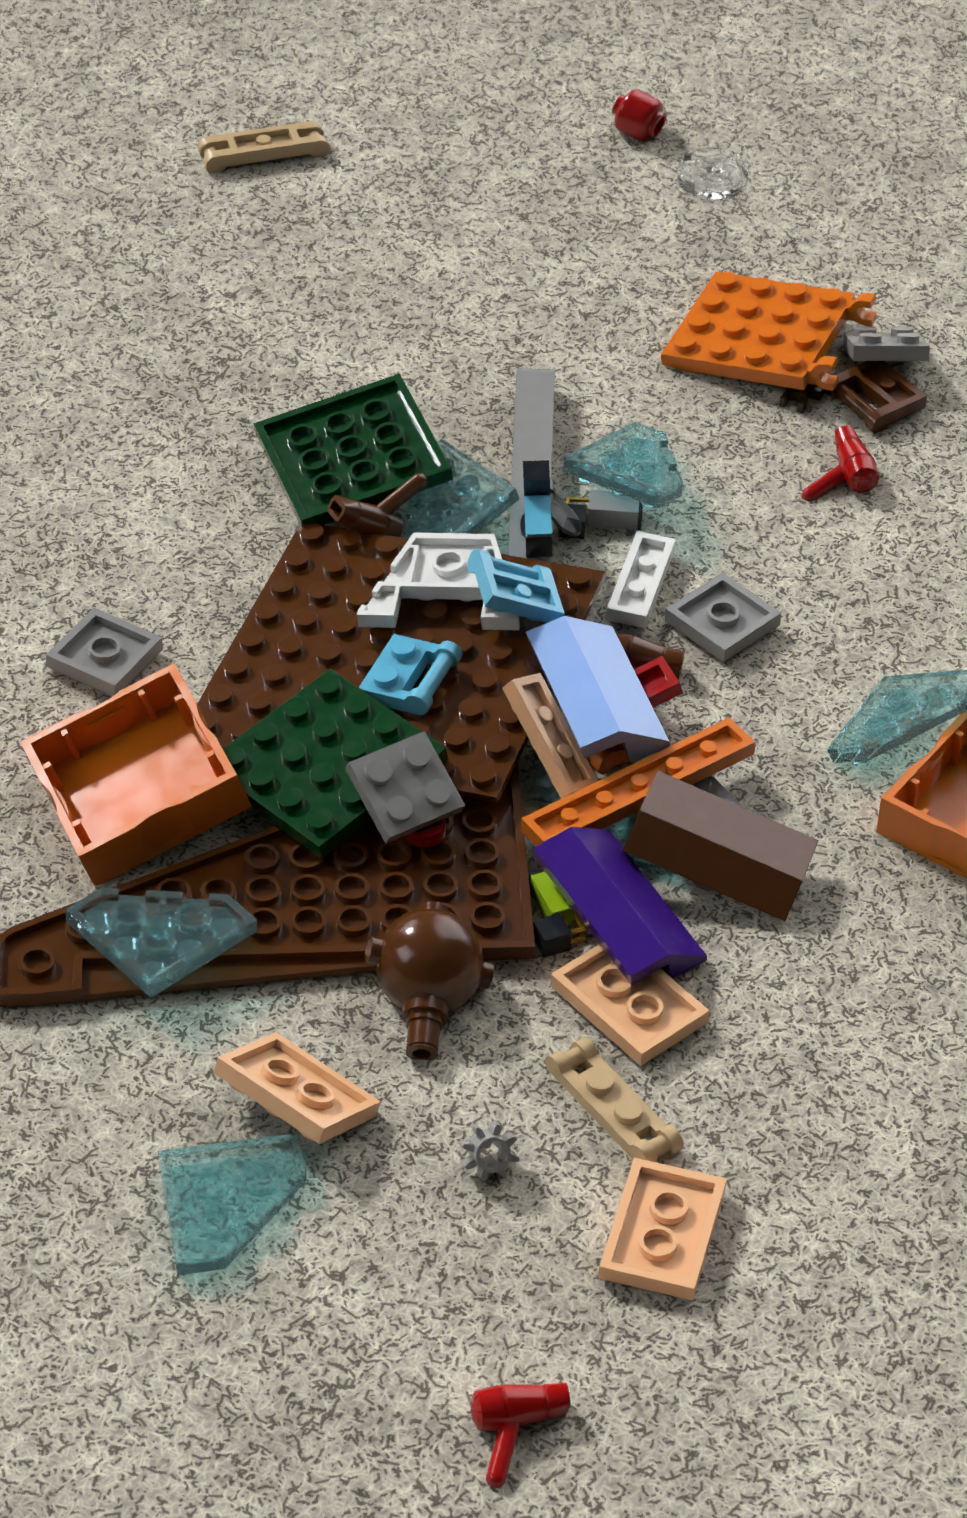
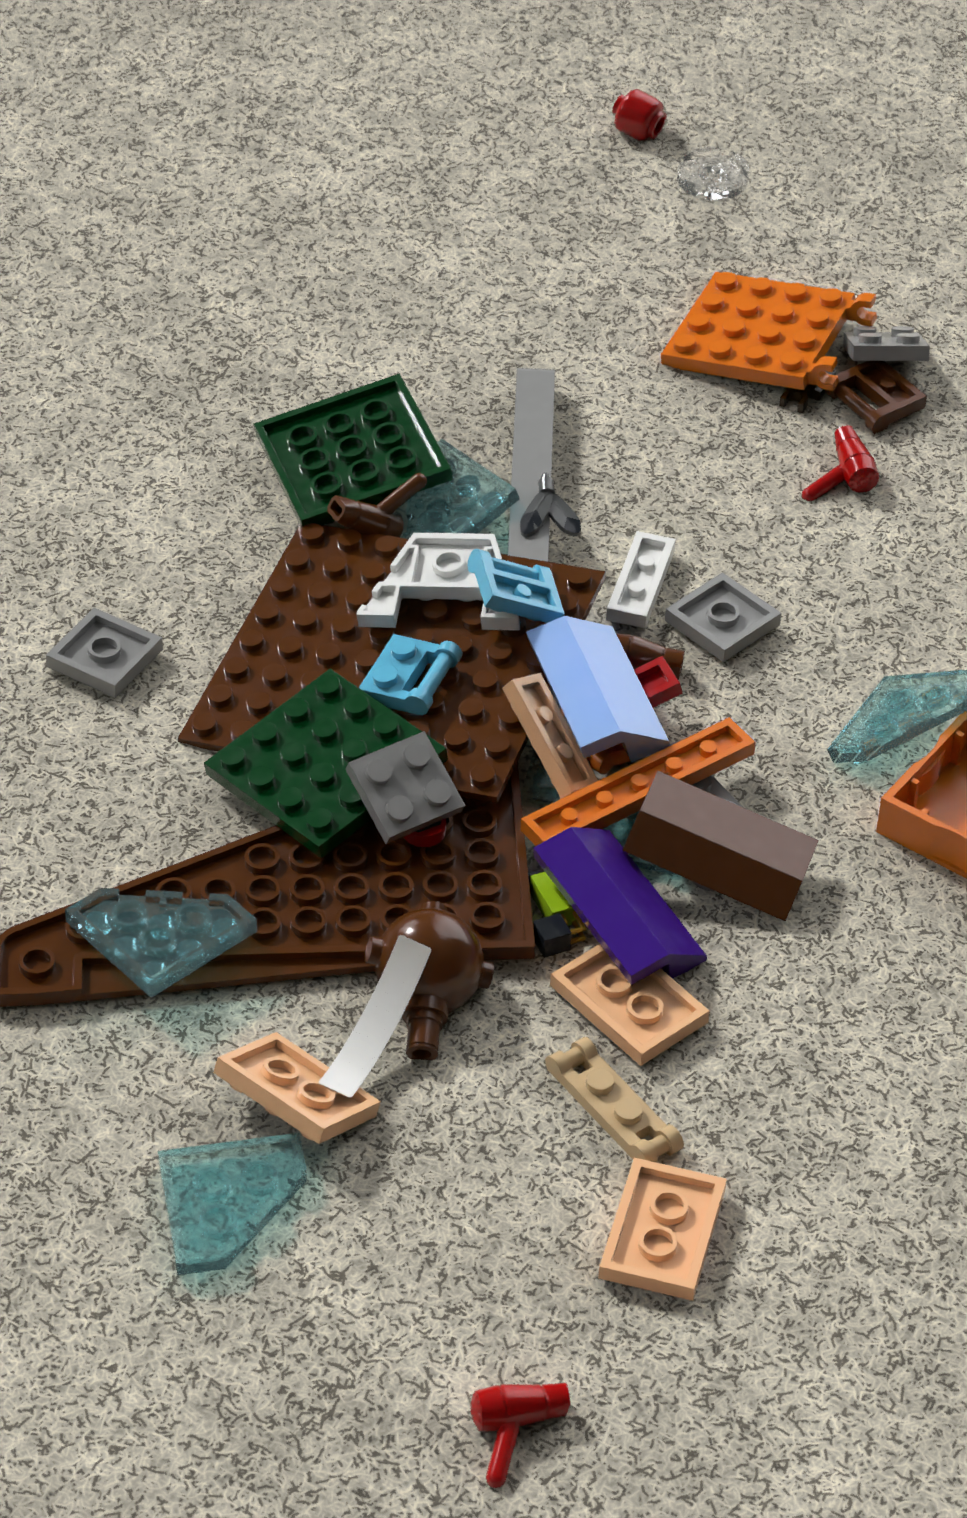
orange tile [20,663,252,886] -> none
tan plate [197,121,330,173] -> none
light grey gear [459,1120,520,1182] -> none
piece [523,460,553,558] -> none
light grey piece [559,490,644,539] -> none
clear light blue plate [563,422,683,508] -> none
none -> white sticker [319,935,431,1098]

